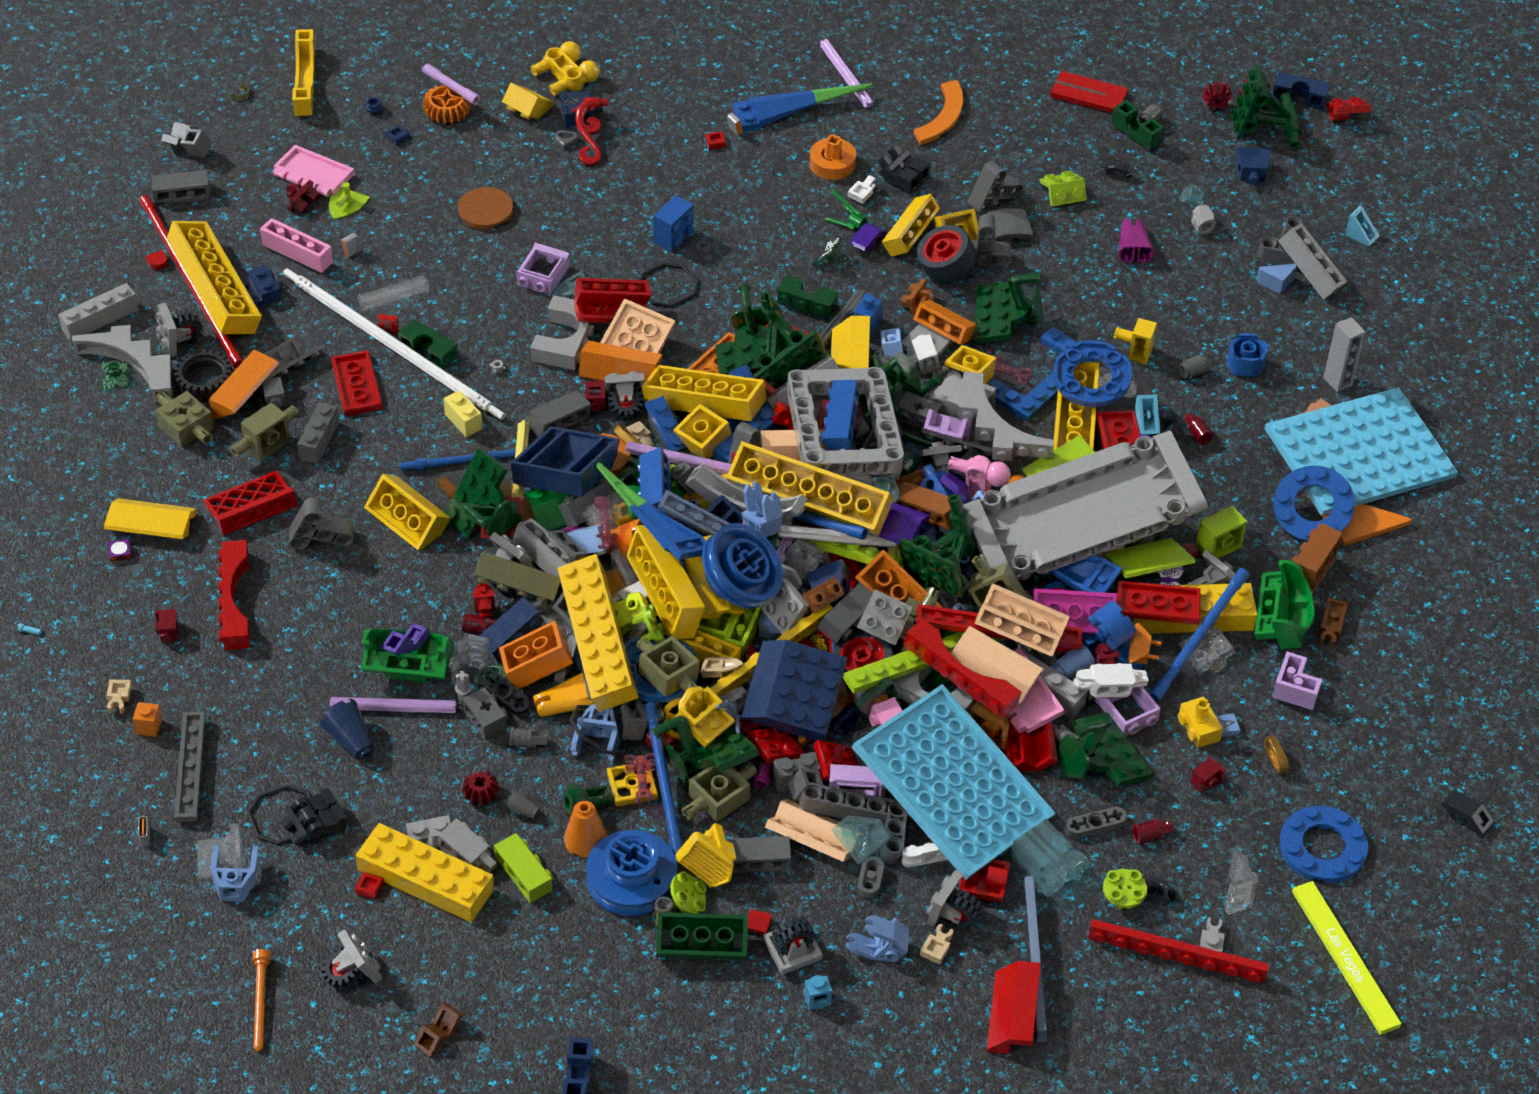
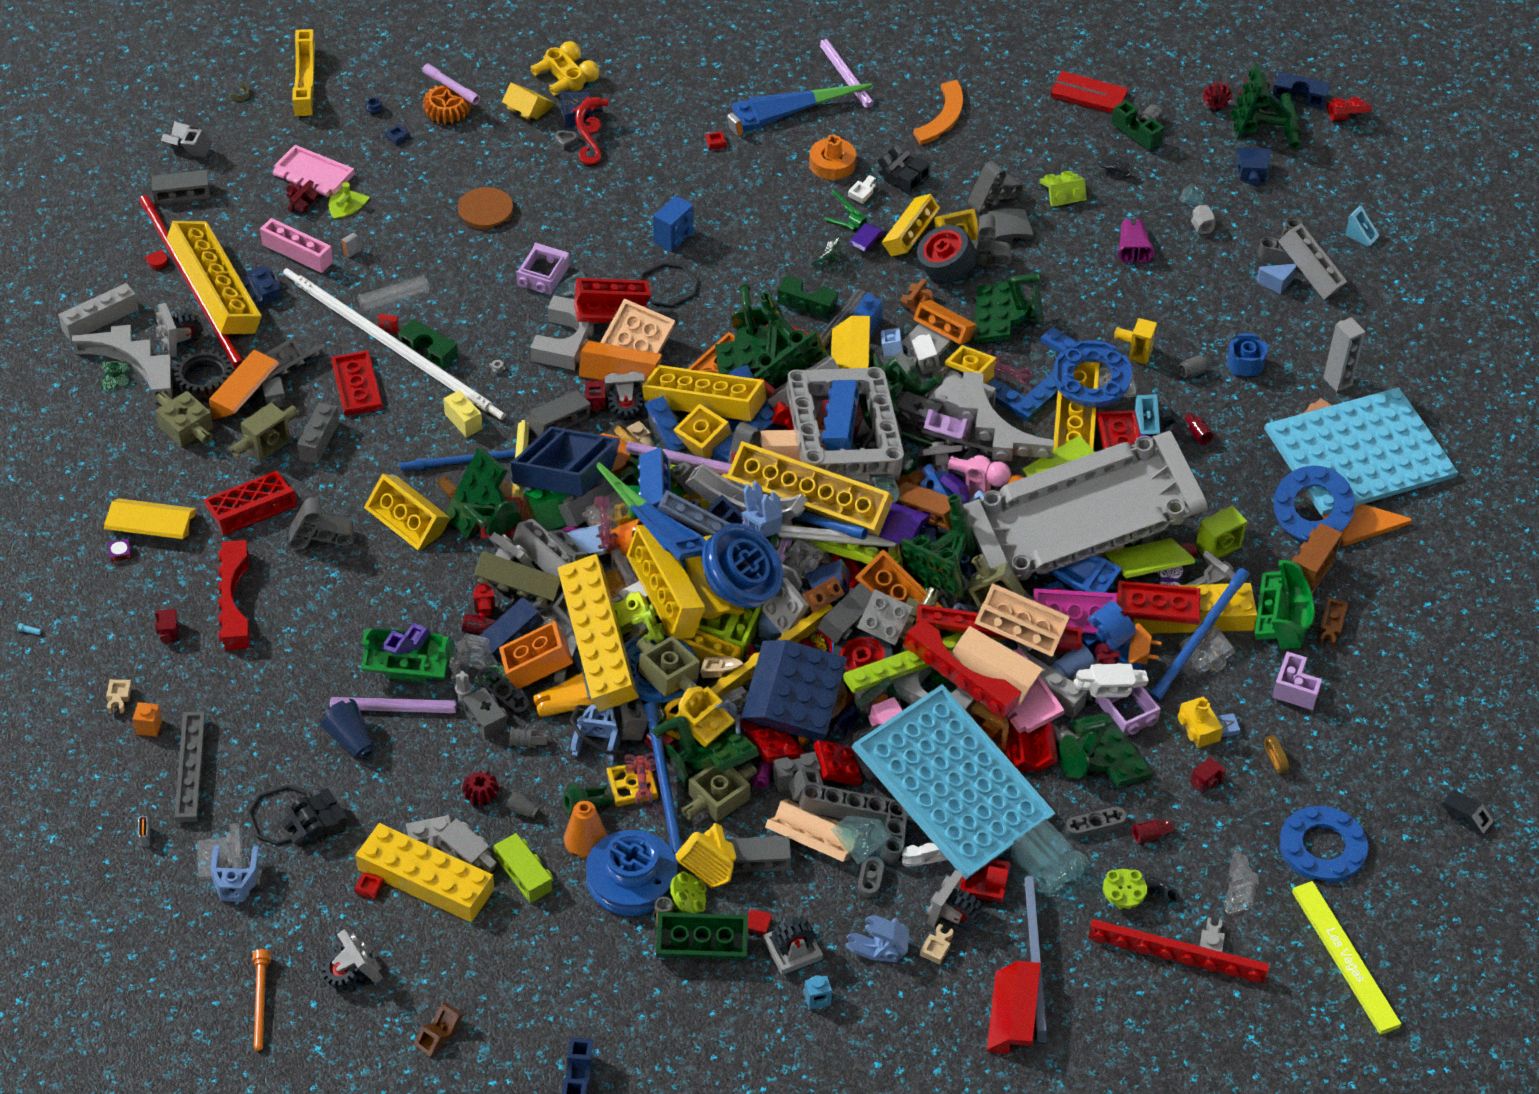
lavender window [829,764,886,807] -> none

